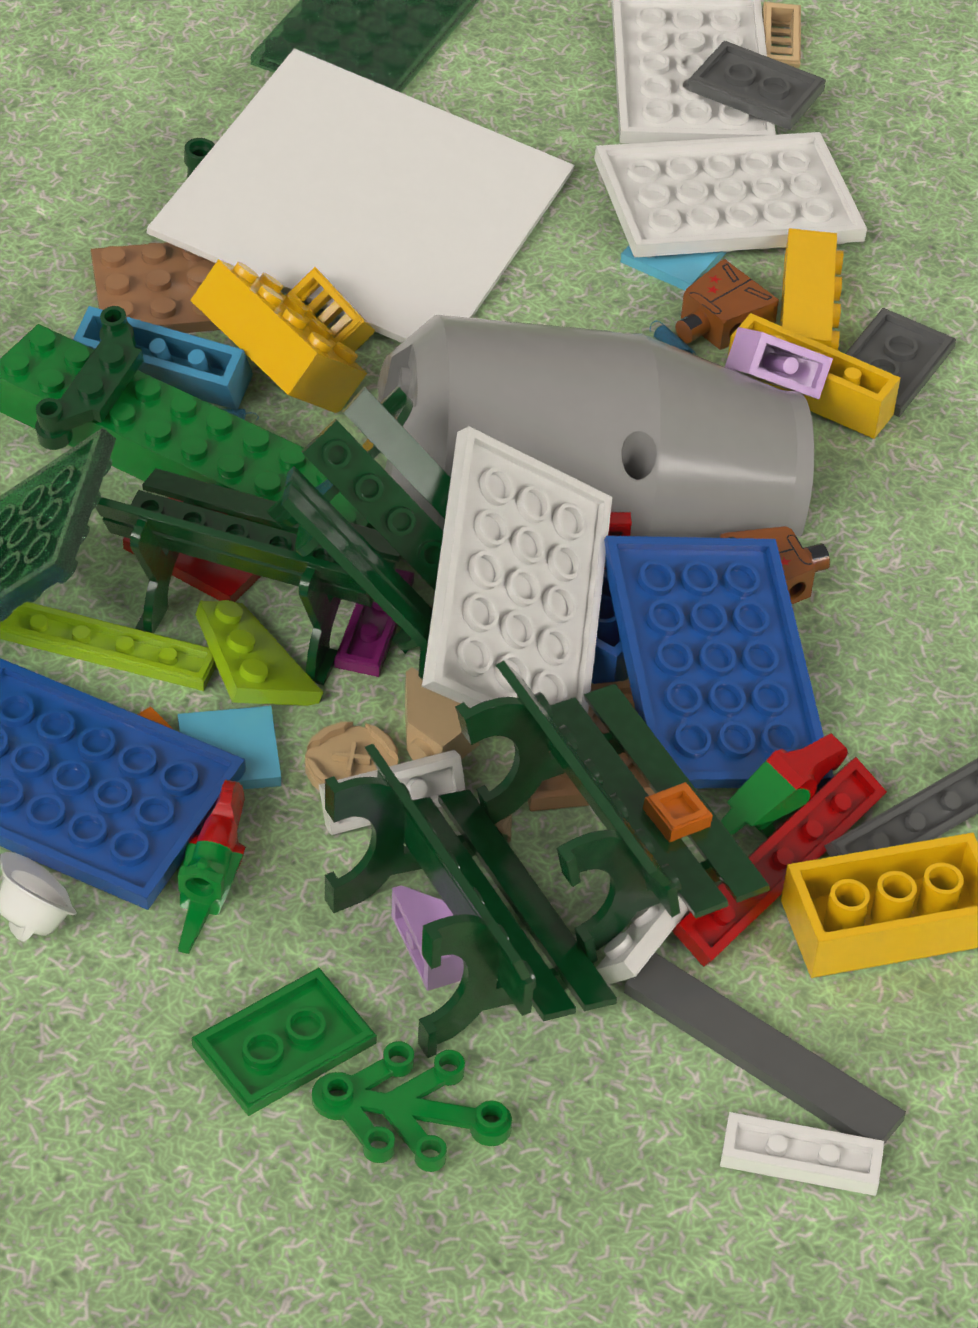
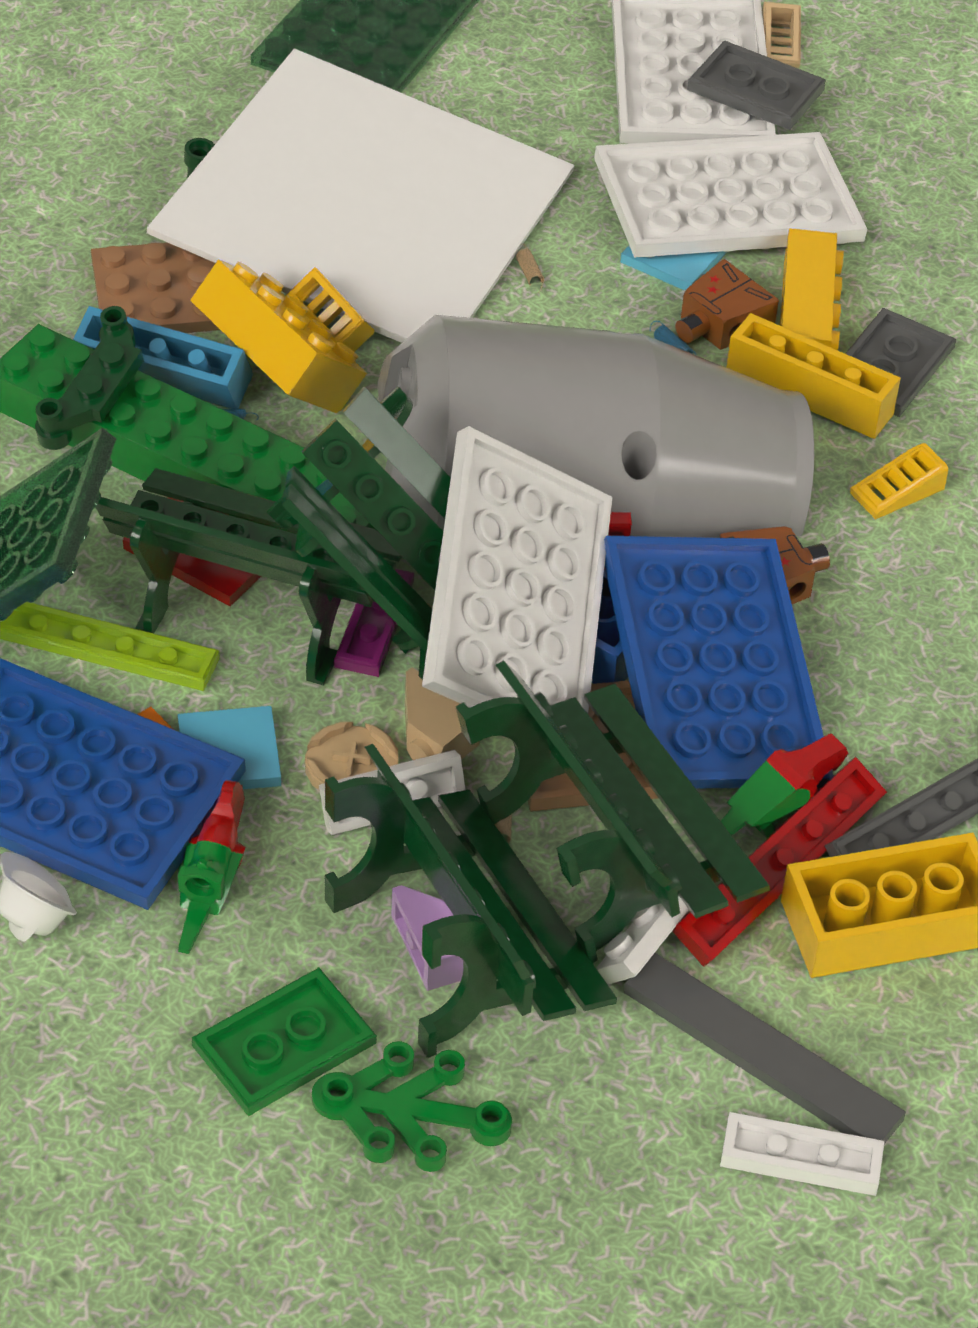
lime wing [195,600,323,706] -> none
orange tile [643,782,713,843] -> none
lavender slope [725,327,833,399] -> none
none -> tan piece [516,243,544,293]
none -> yellow slope [850,443,948,520]

